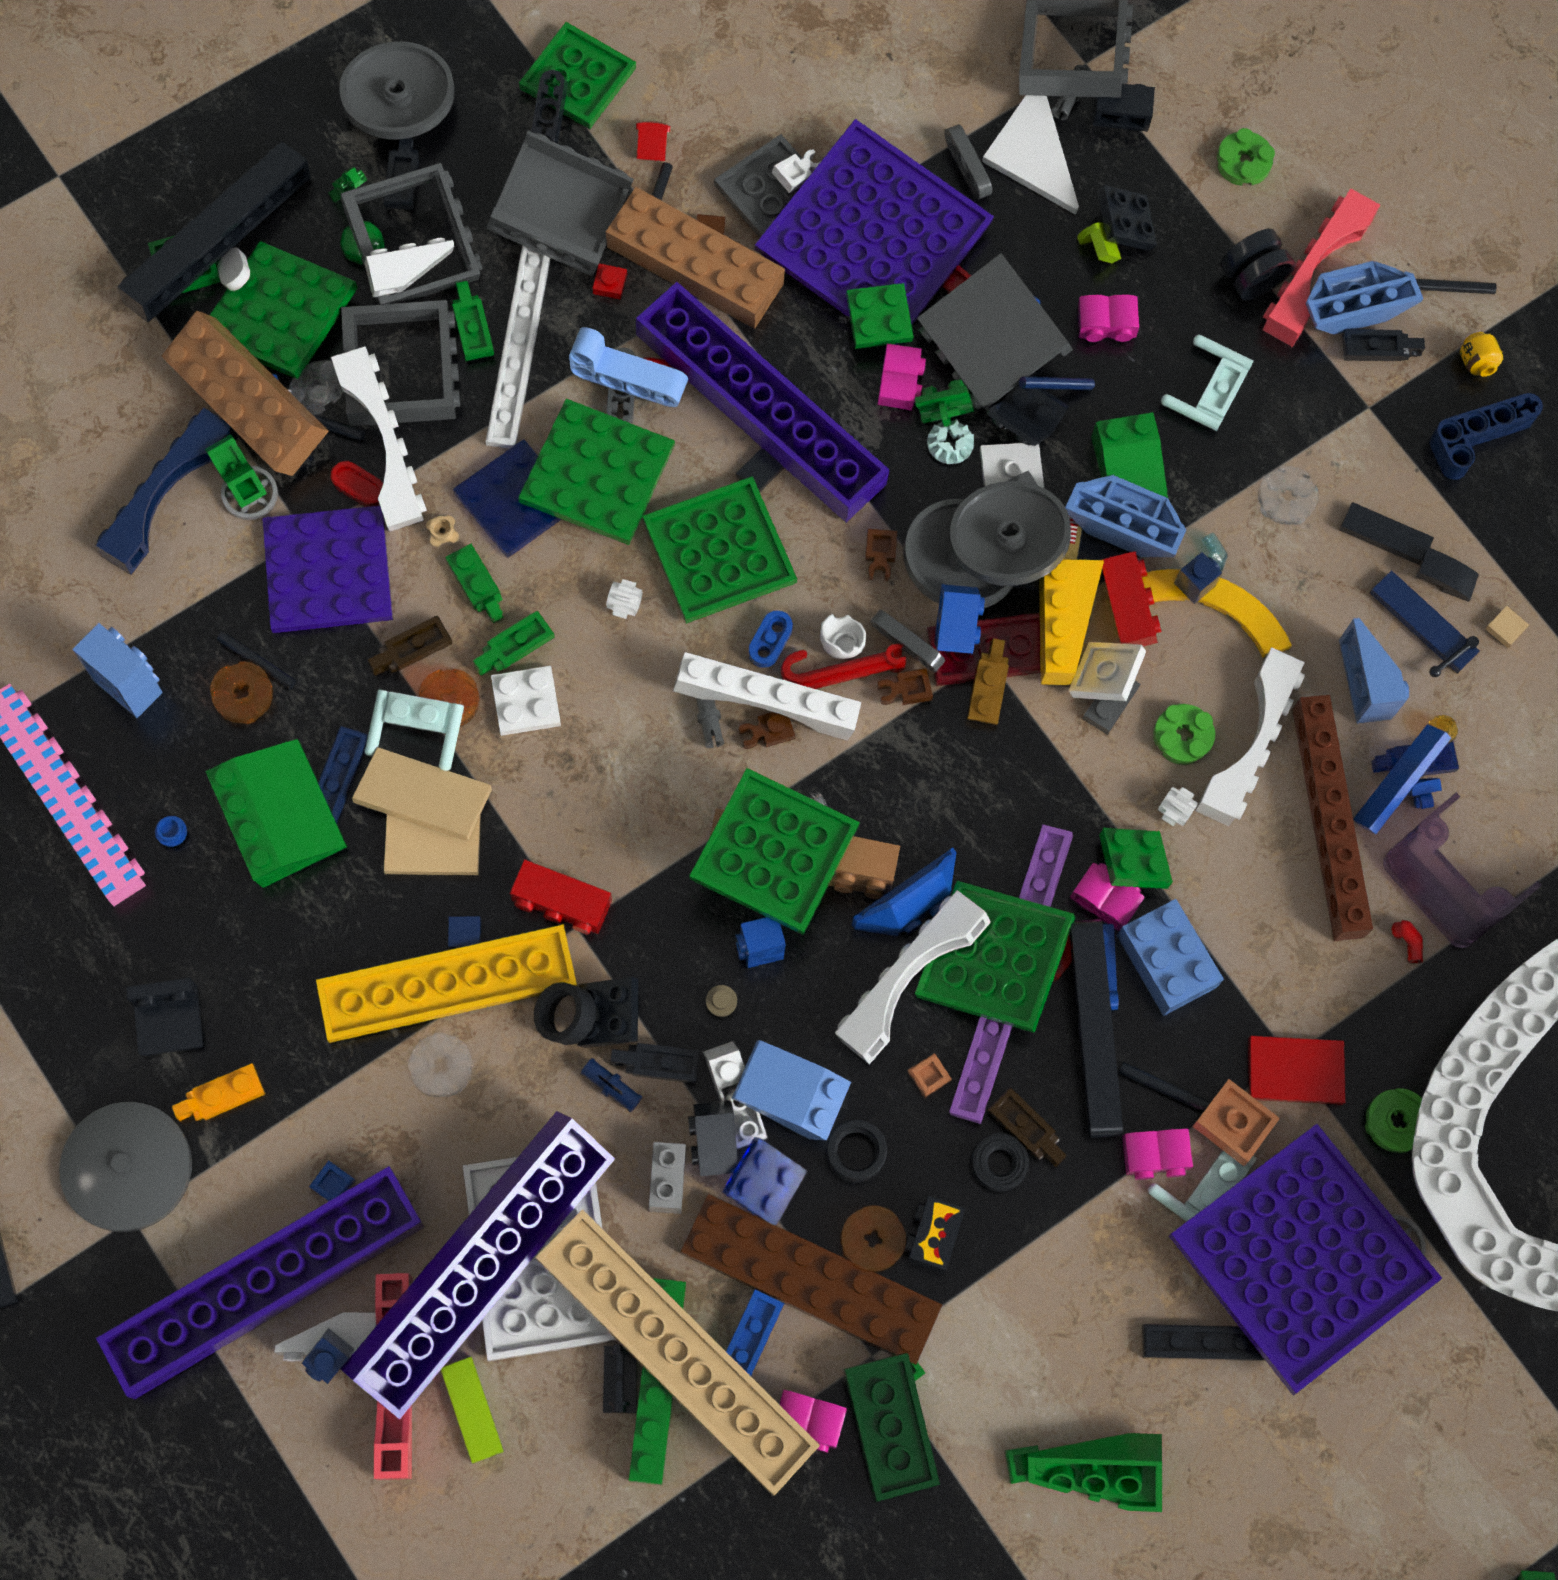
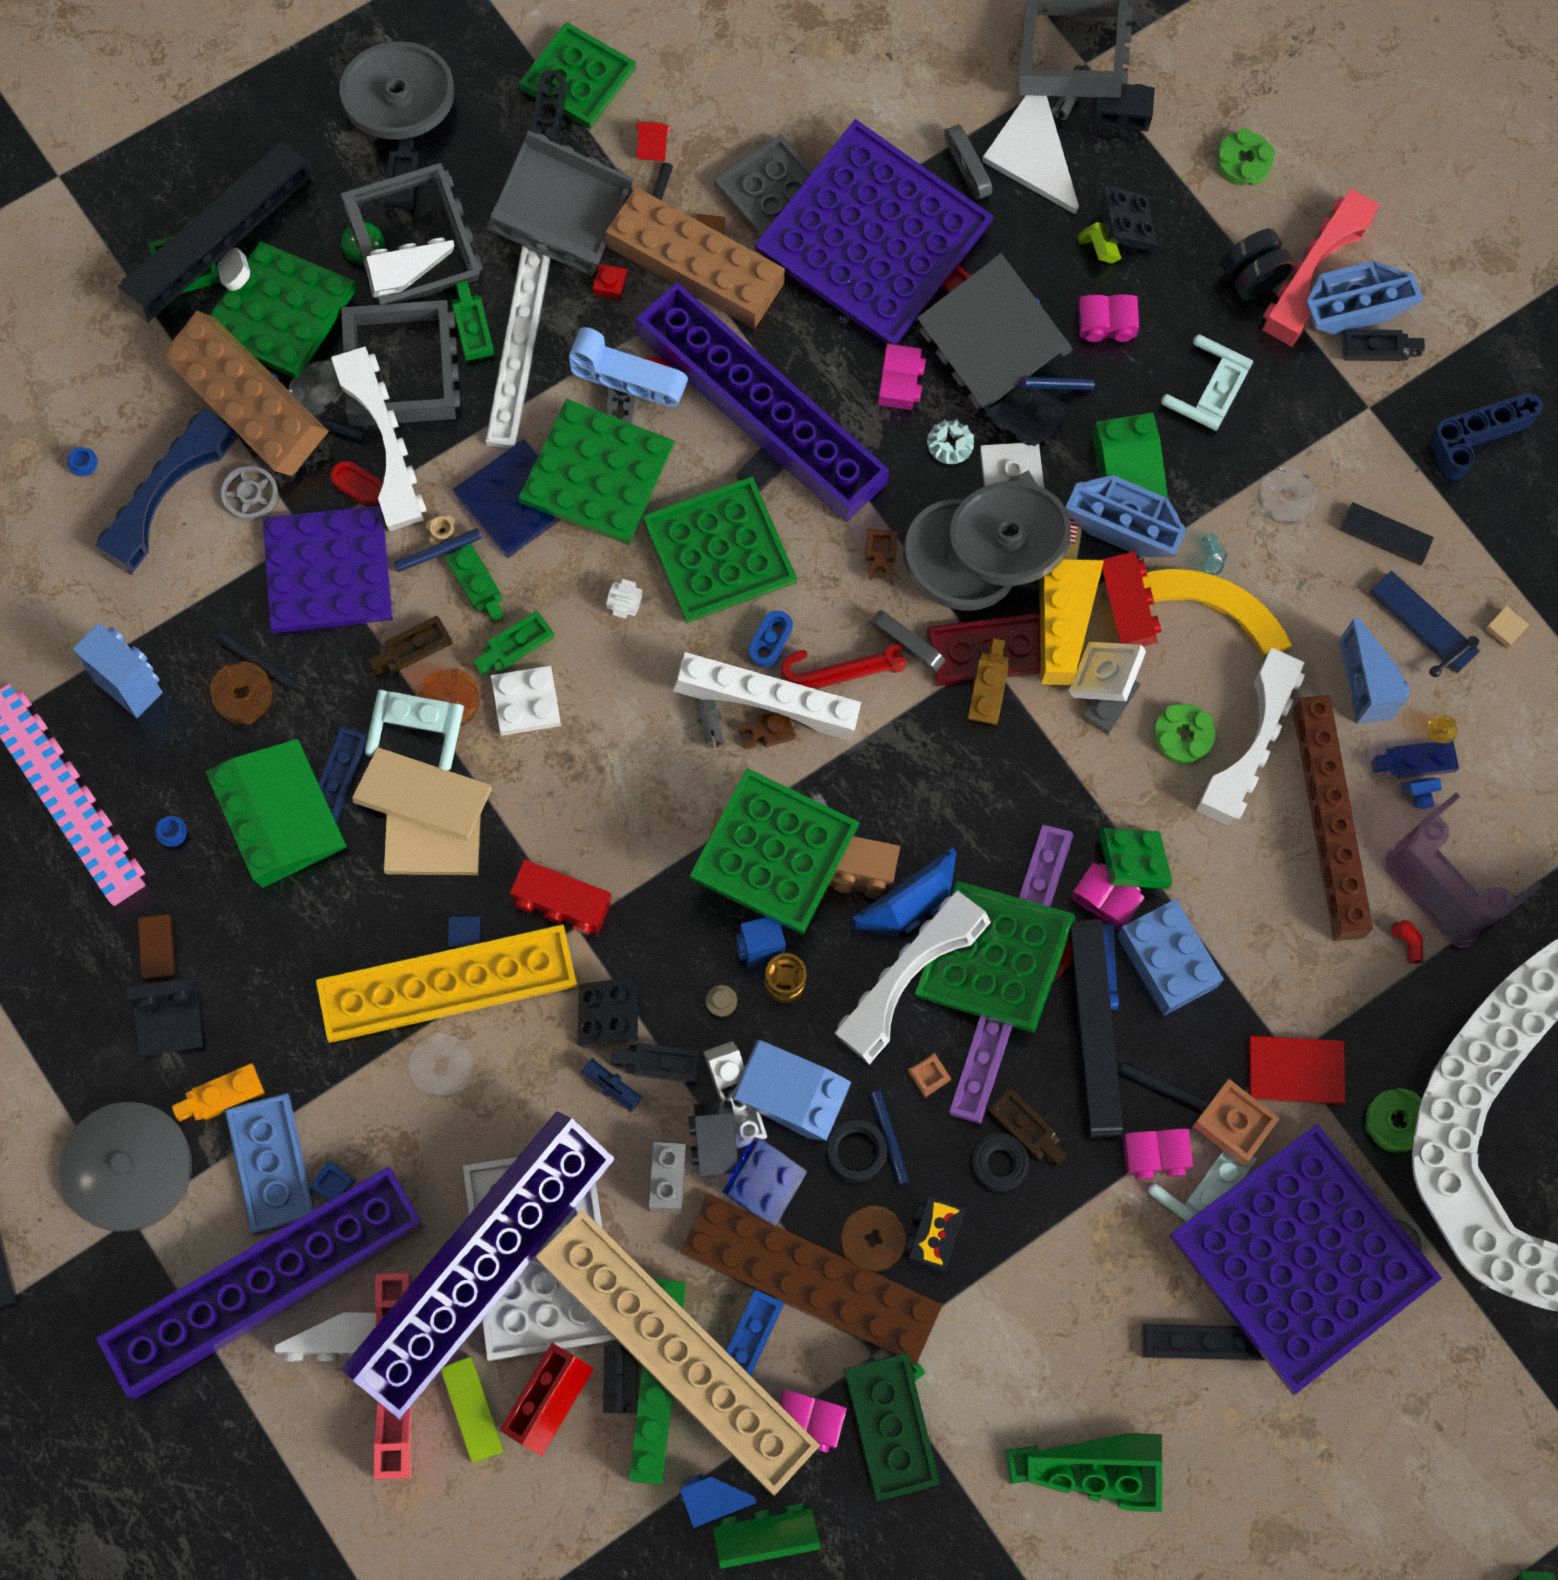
green slope [205,434,267,509] -> none
dark blue brick [301,1328,354,1384] -> none
green hinge [328,167,368,202] -> none
black tyre [534,982,596,1045] -> none
white plate [772,149,821,193] -> none
white hair [820,614,866,659] -> none
green plate [846,283,914,349] -> none
reddish brown plate [877,668,933,705] -> none
green hips [915,379,974,427] -> none
blue brick [934,584,985,654] -> none
white gear [1158,787,1198,826] -> none
dark blue brick [1174,552,1222,604] -> none
blue tile [1353,724,1451,834] -> none
black bar [1416,279,1497,294] -> none
black slope [1416,547,1479,602] -> none
yellow head [1460,332,1503,377] -> none
none -> blue plate [67,447,98,477]
none -> reddish brown tile [138,914,175,981]
none -> medium blue tile [225,1093,315,1235]
none -> dark blue bar [394,528,482,572]
none -> red brick [499,1343,594,1456]
none -> blue slope [680,1473,756,1528]
none -> green slope [713,1503,821,1569]
none -> pearl gold wheel [764,953,806,1003]
none -> dark blue bar [869,1091,910,1186]

